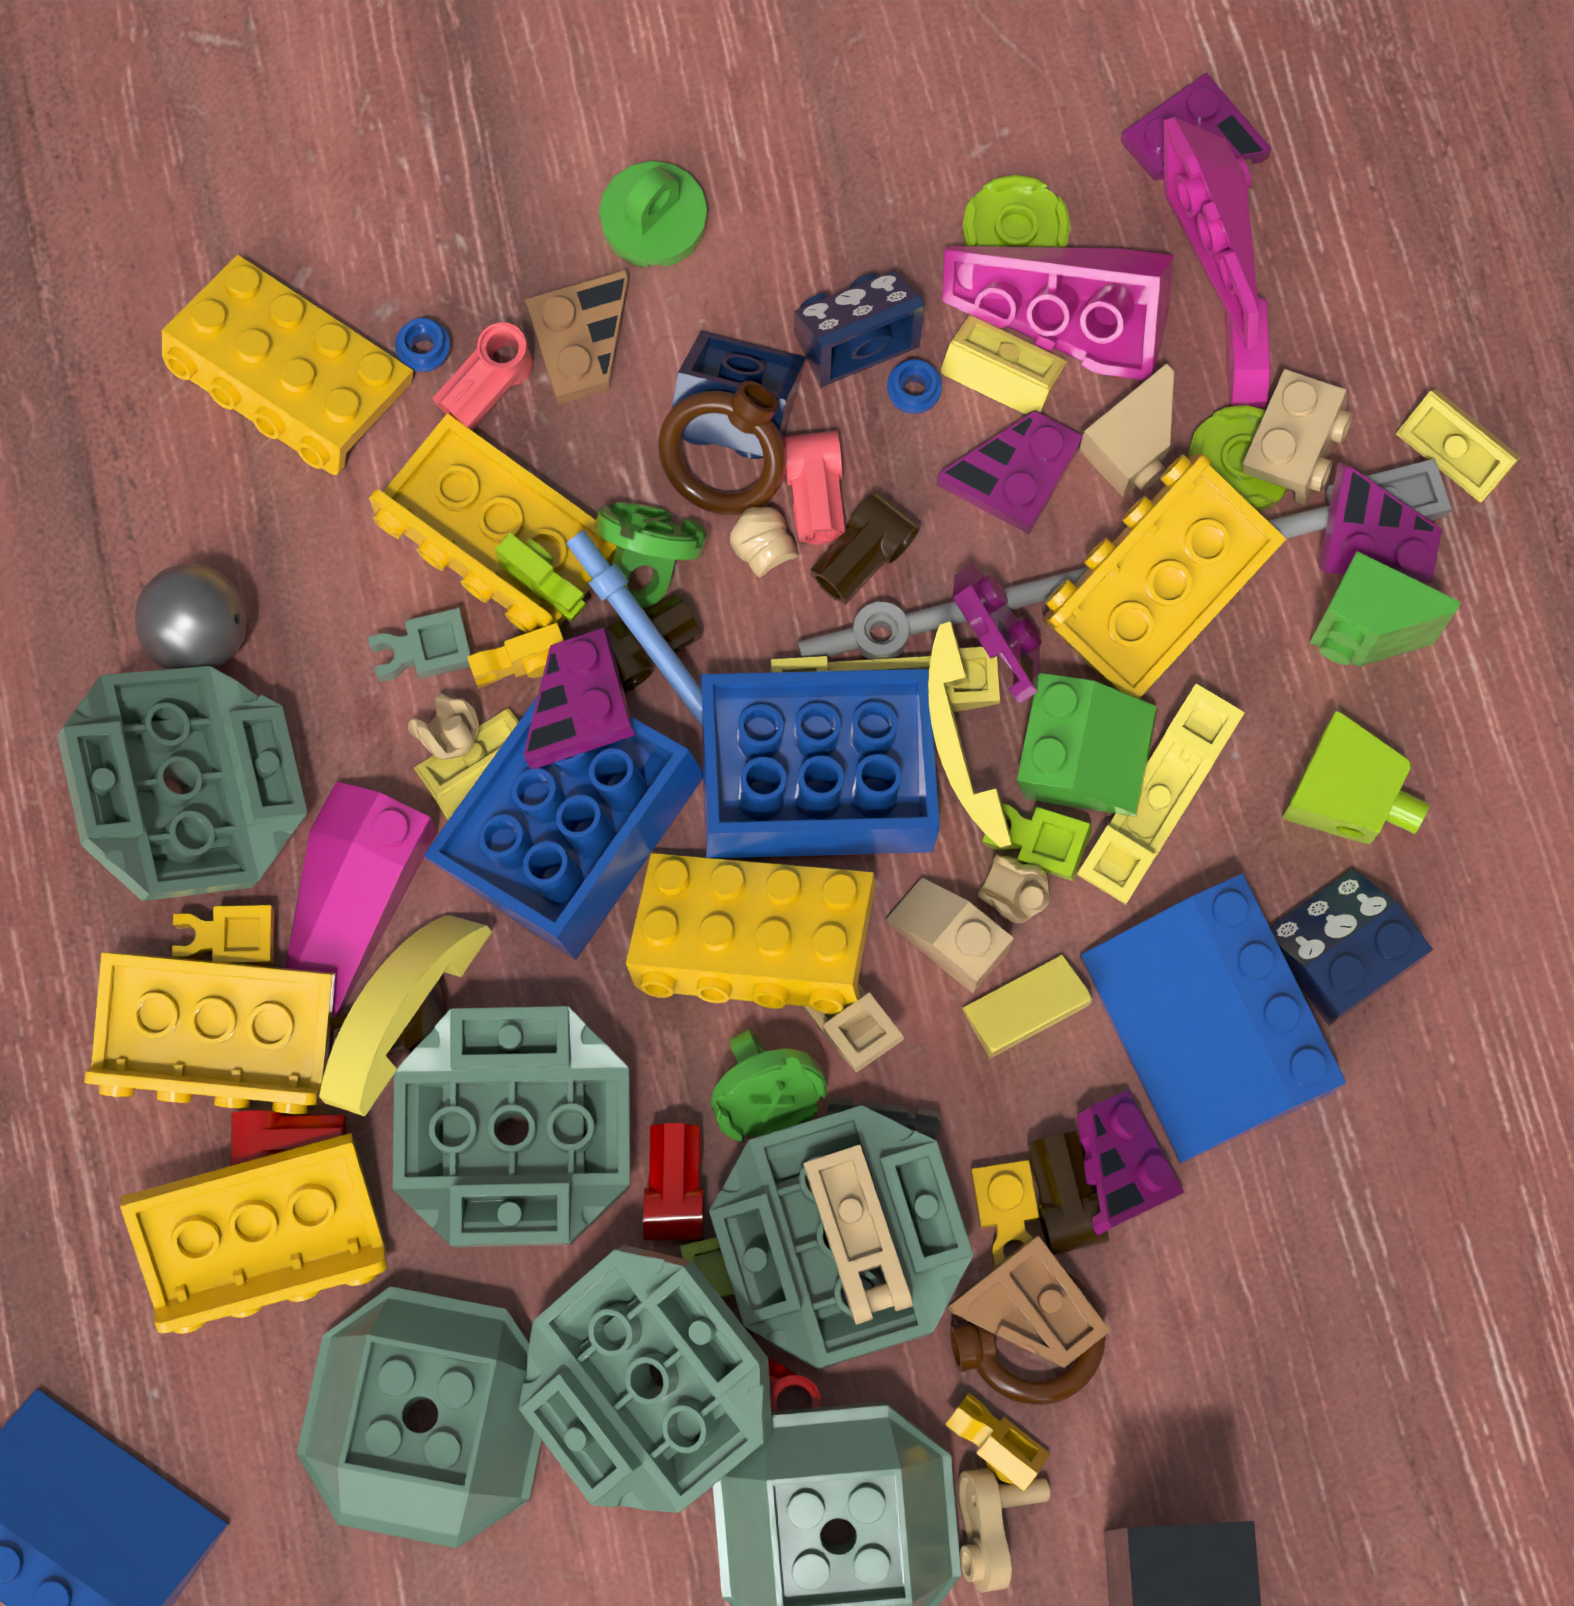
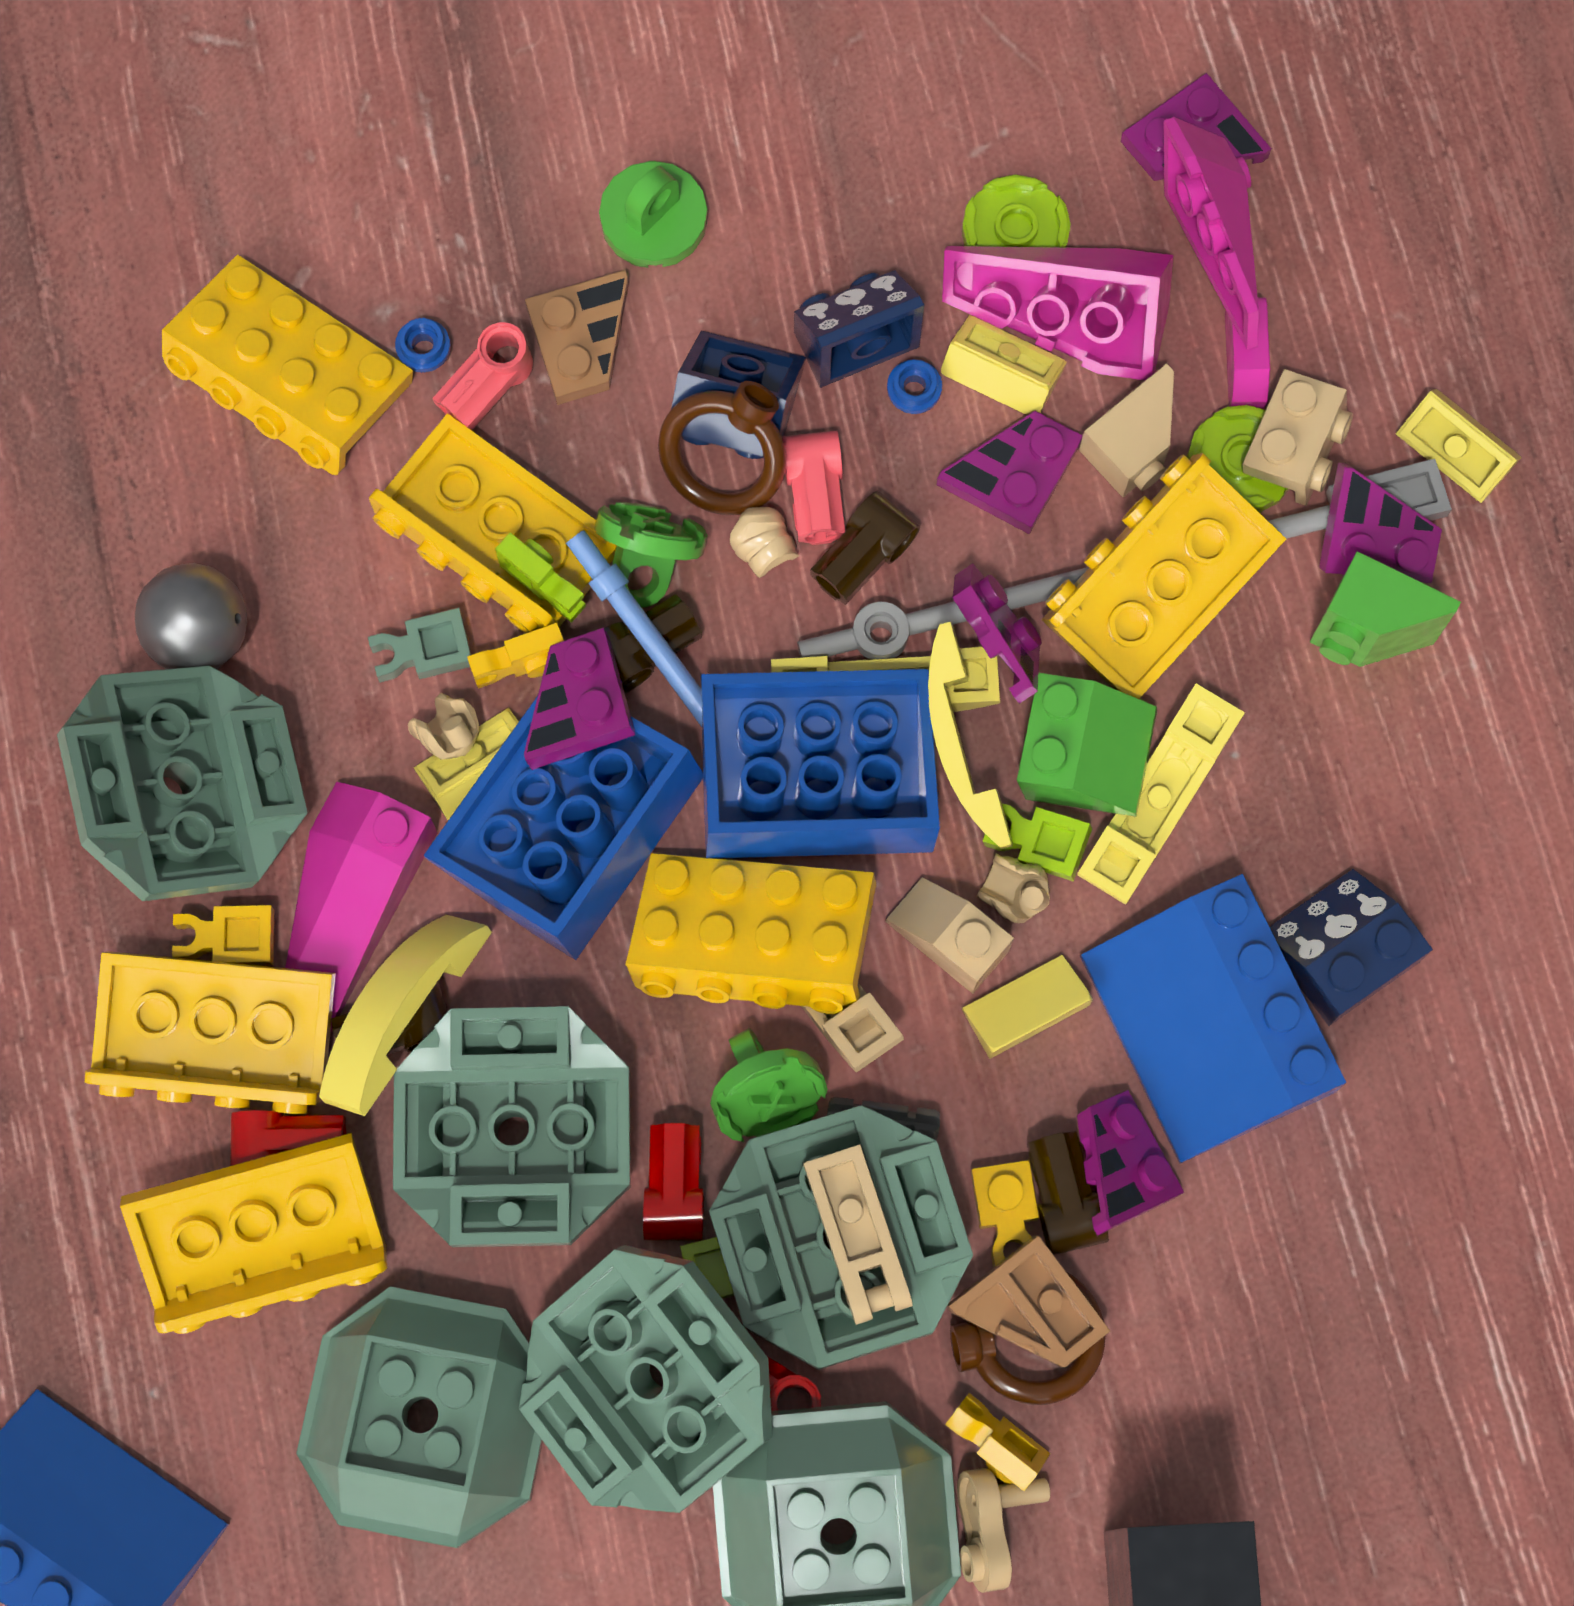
lime torso [1282,711,1430,844] -> none

